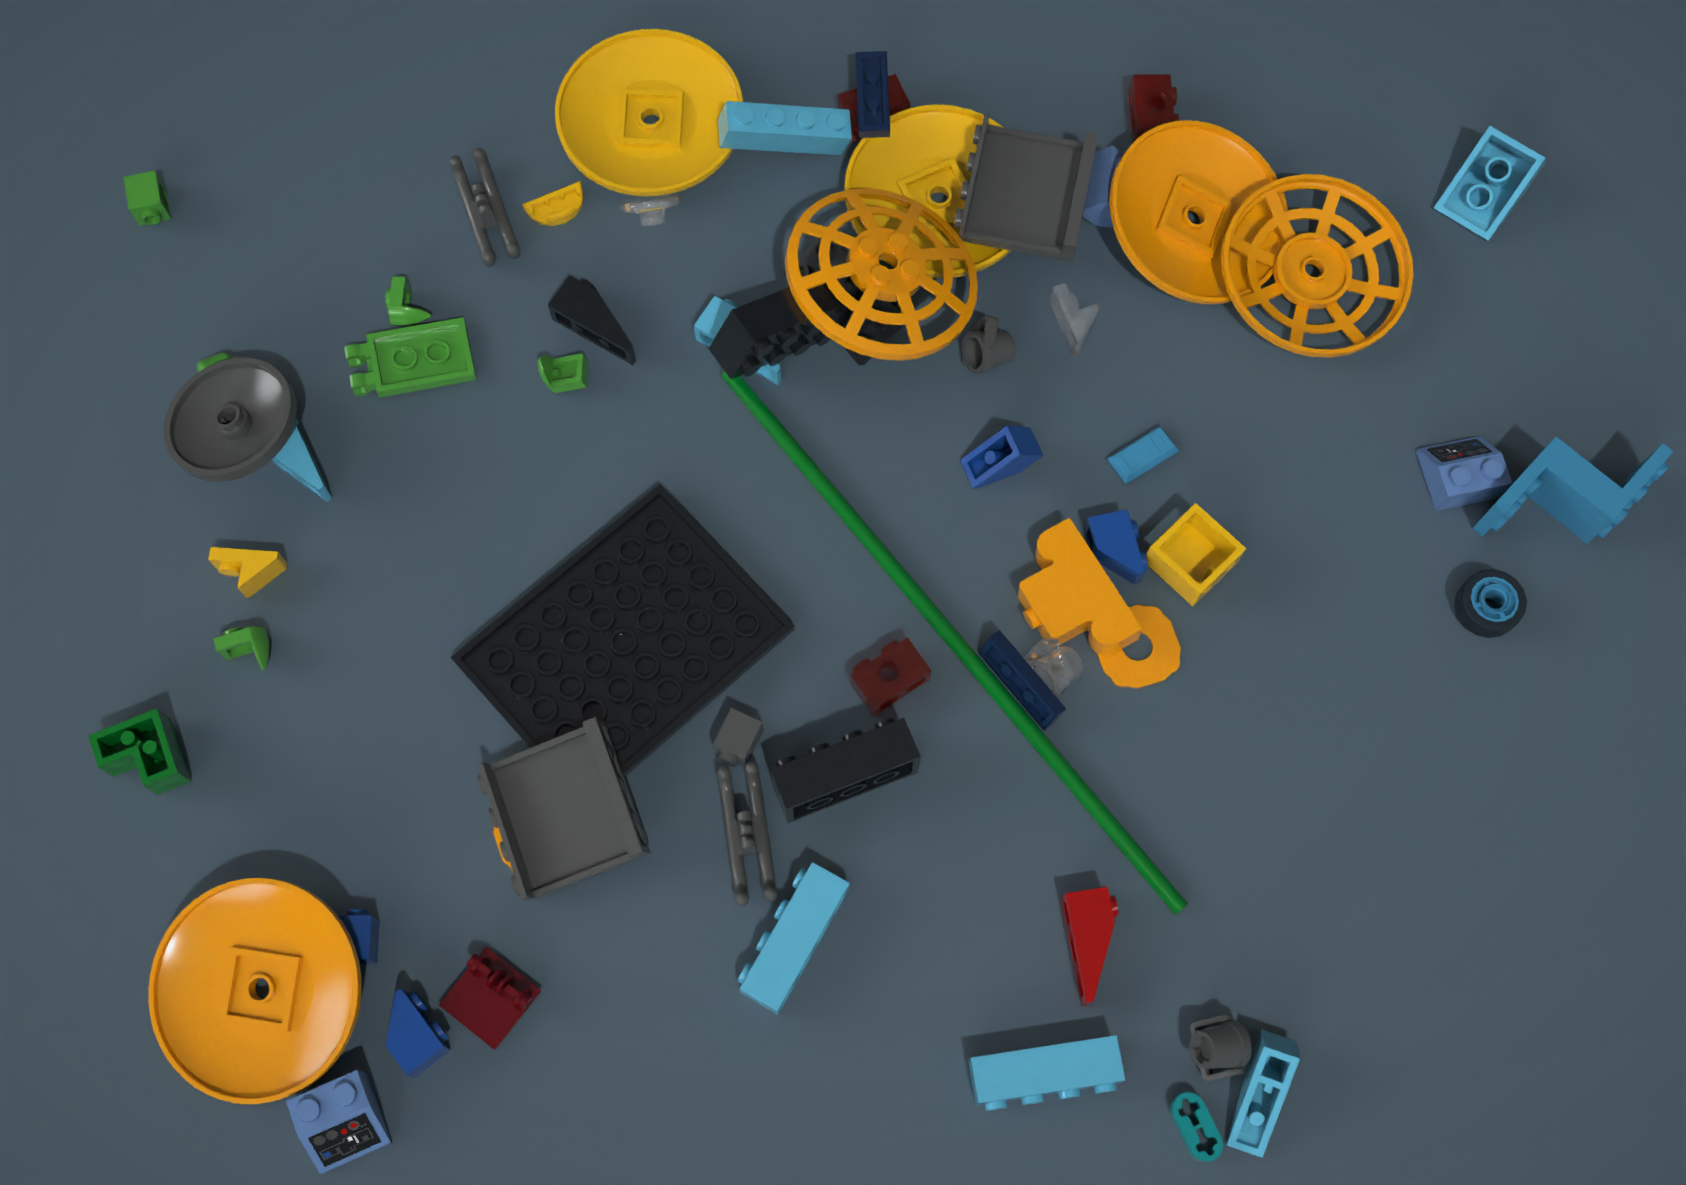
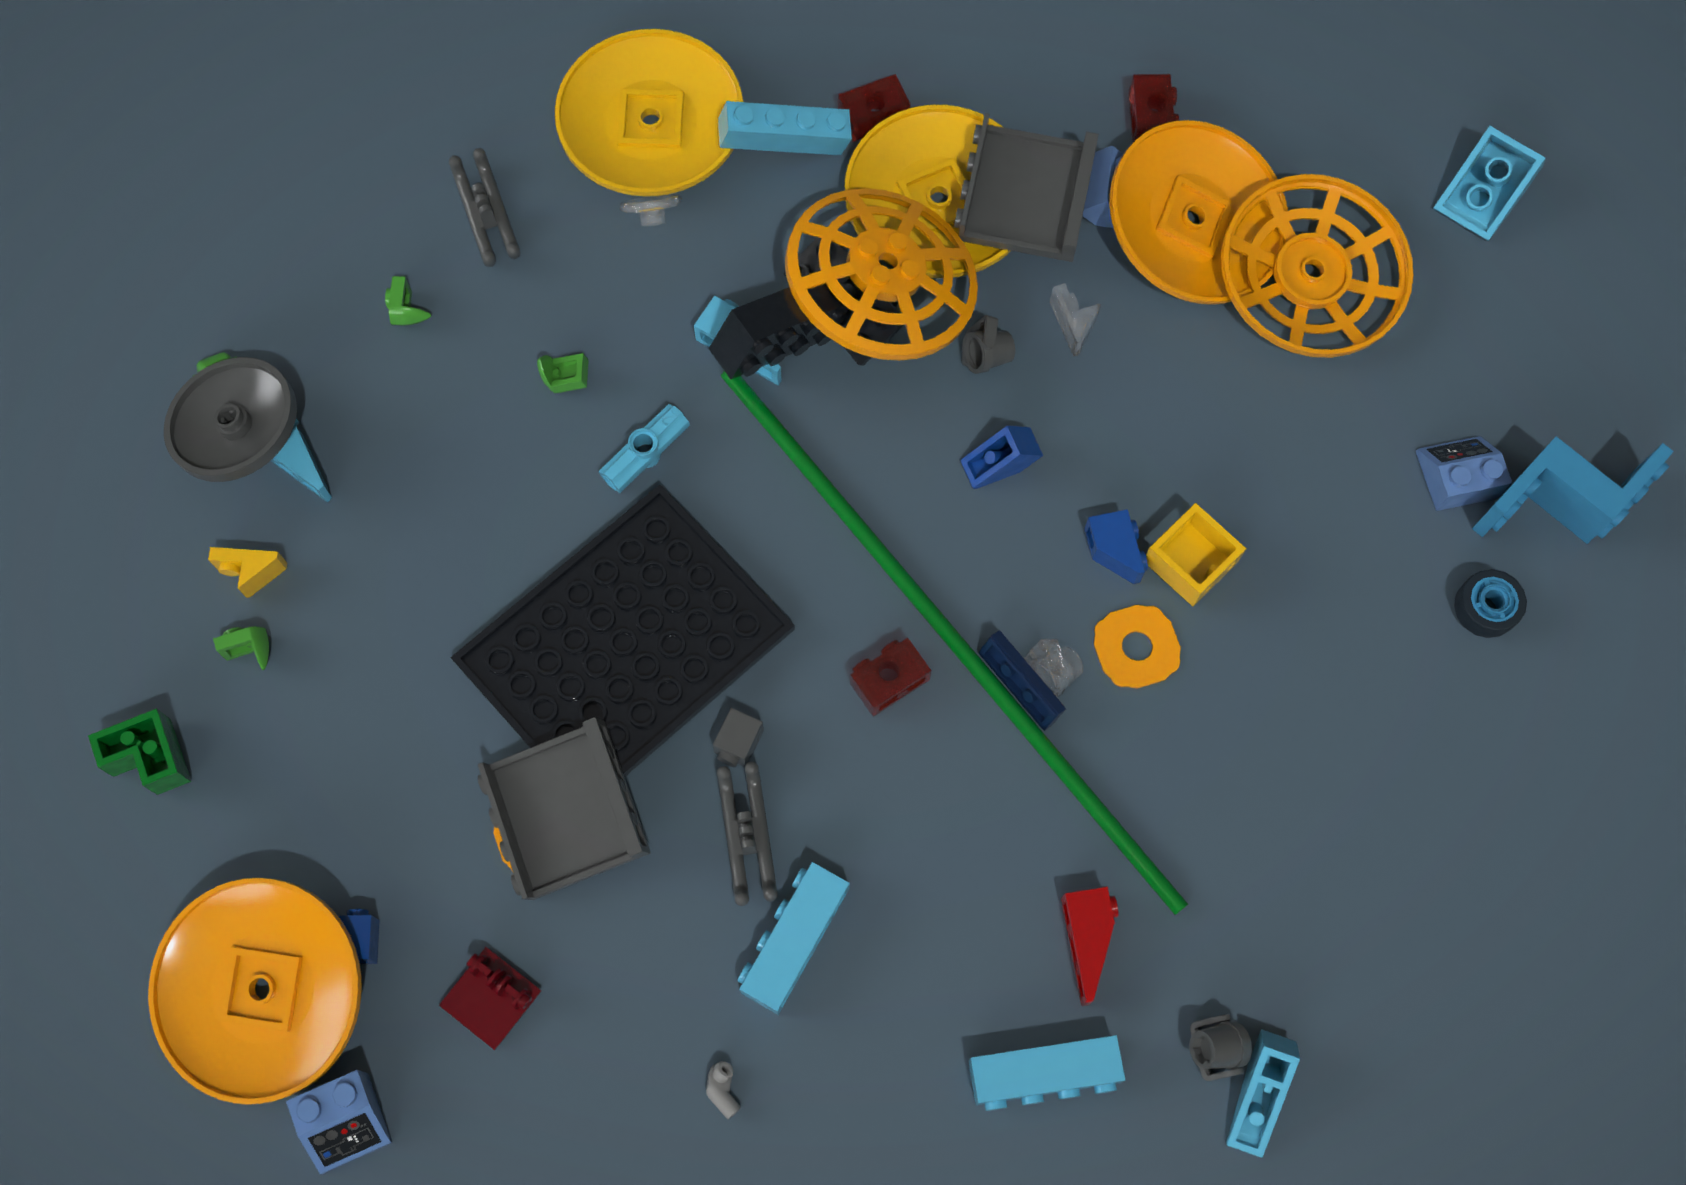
bright green brick [123,170,171,226] -> none
bright green tile [344,317,476,398] -> none
blue slope [386,988,451,1078] -> none
yellow tile [522,181,584,226] -> none
black slope [548,275,636,365] -> none
black brick [770,717,921,823] -> none
dark blue tile [856,51,890,138] -> none
light orange brick [1017,517,1142,655] -> none
dark azure tile [1106,425,1179,485] -> none
teal beam [1169,1092,1223,1162] -> none
none -> medium azure piece [599,404,690,493]
none -> light grey arm [706,1061,741,1120]

